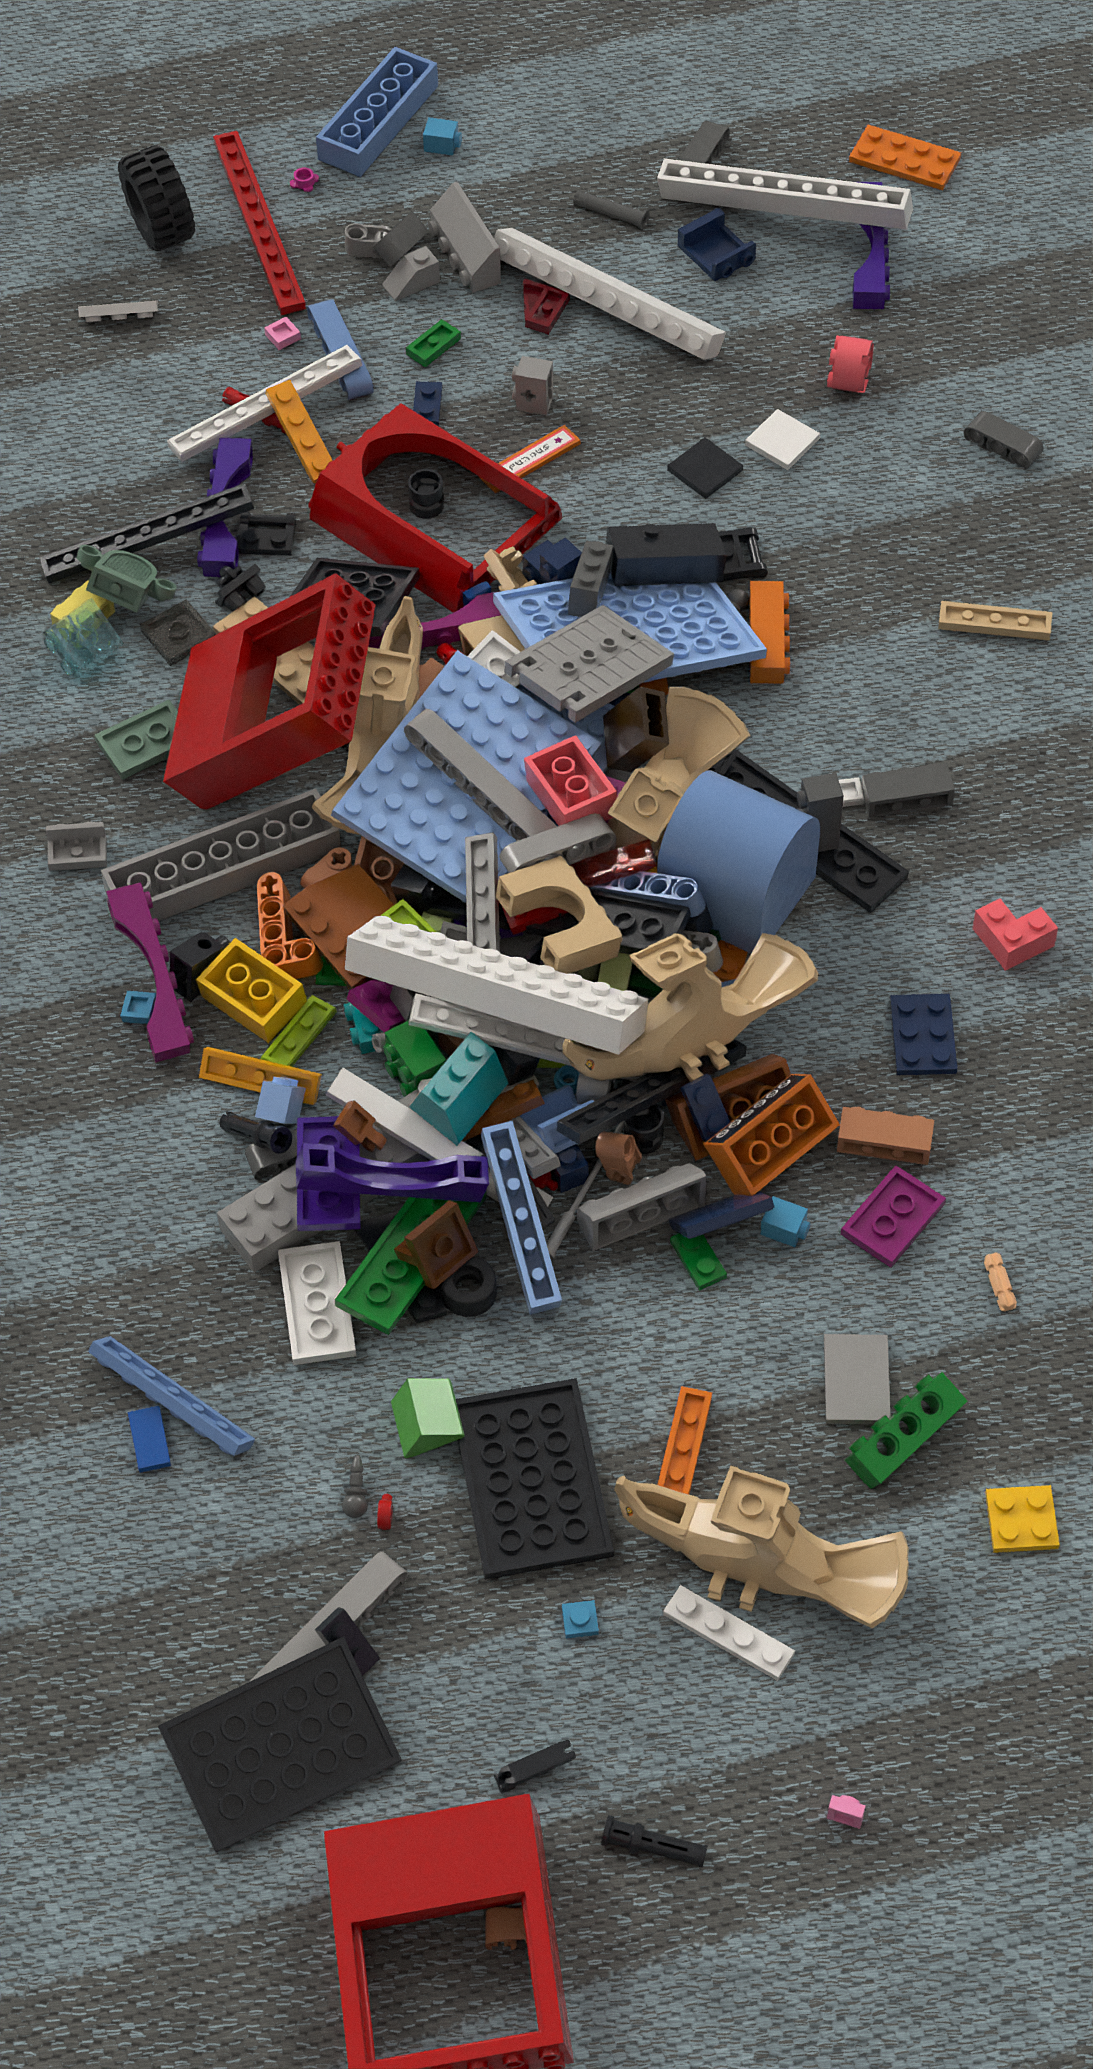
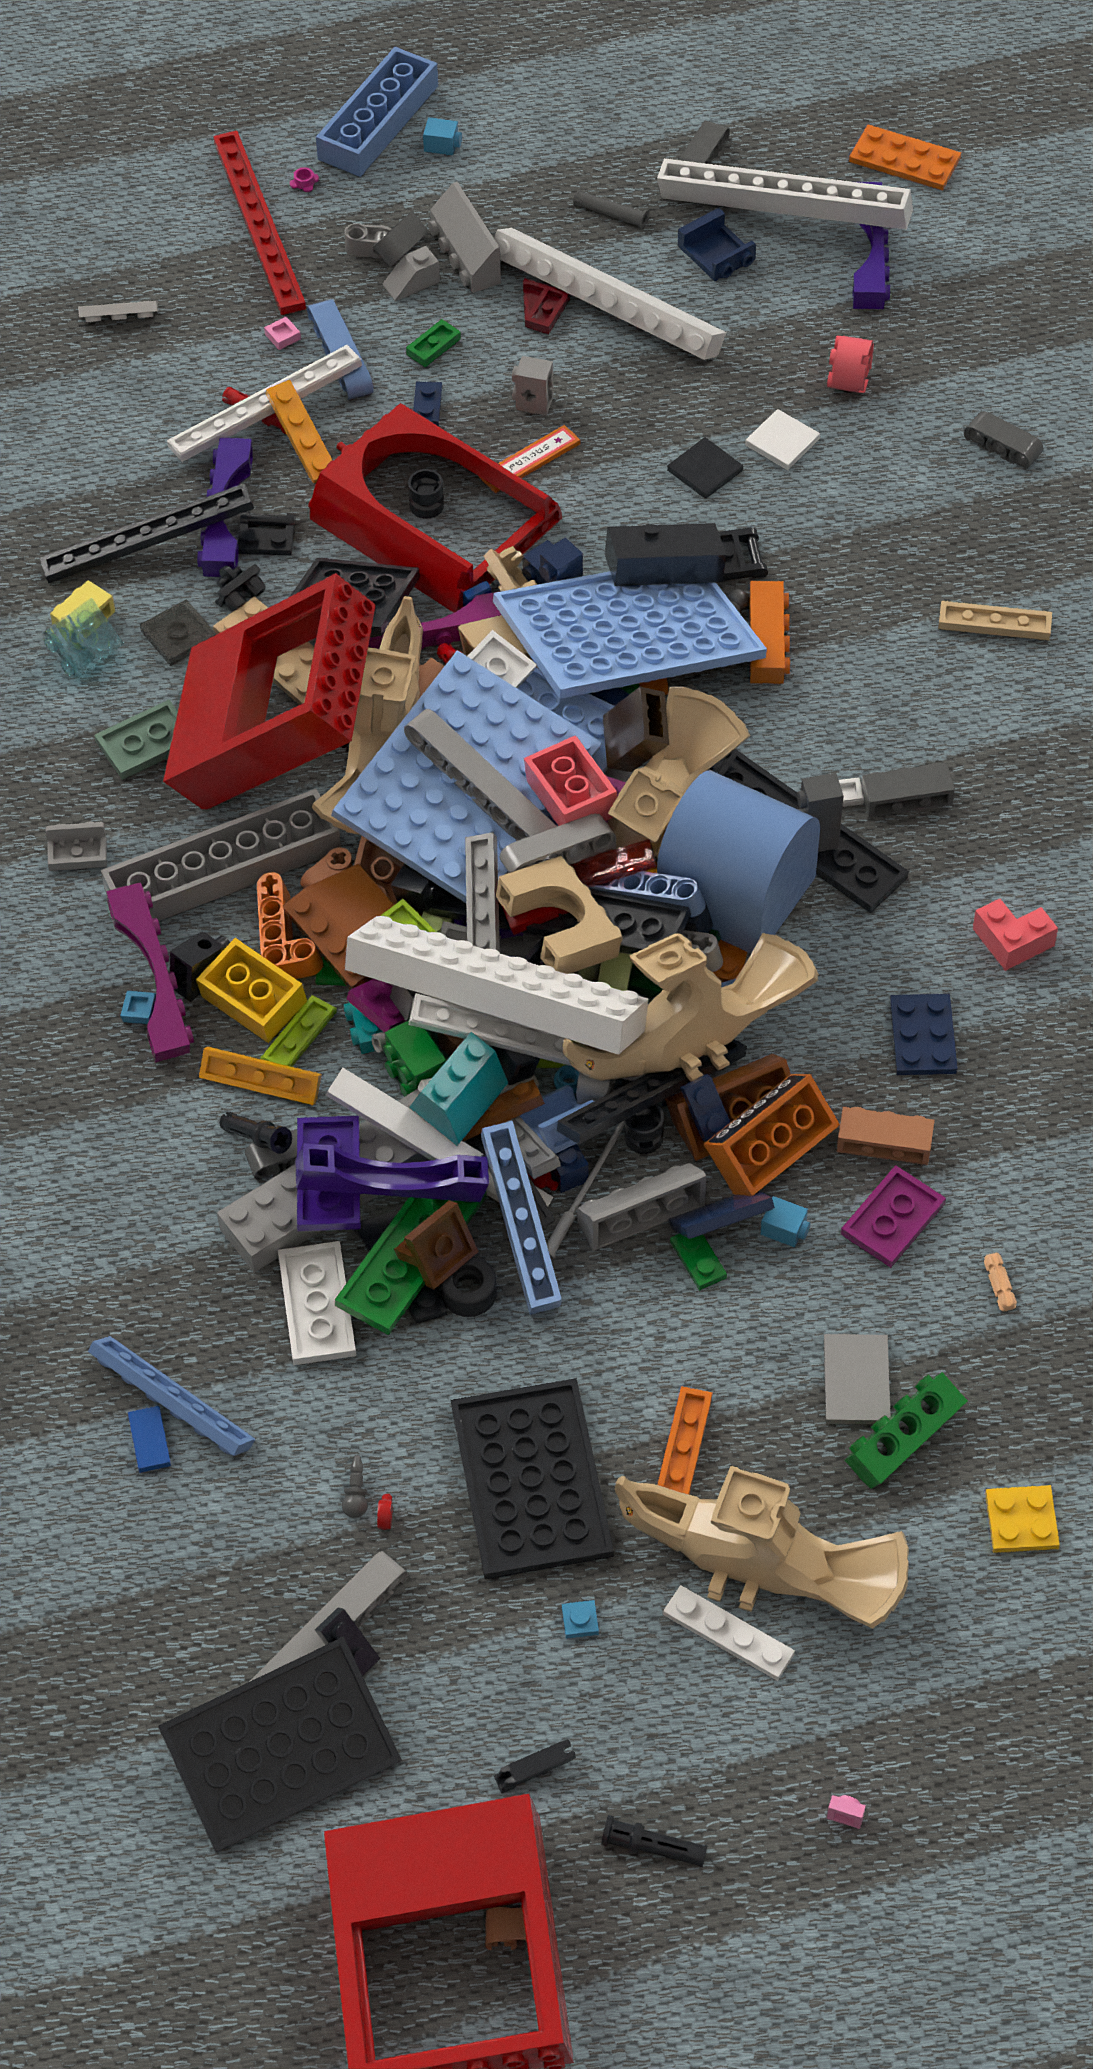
sand green piece [76,545,177,613] -> none
black tyre [118,145,195,251] -> none
light blue brick [255,1076,306,1124] -> none
dark orange plate [333,1100,387,1152] -> none
slope [391,1378,465,1458] -> none
light grey door [504,605,674,723] -> none
dark grey brick [567,541,613,617] -> none
nougat piece [595,1131,642,1185] -> none

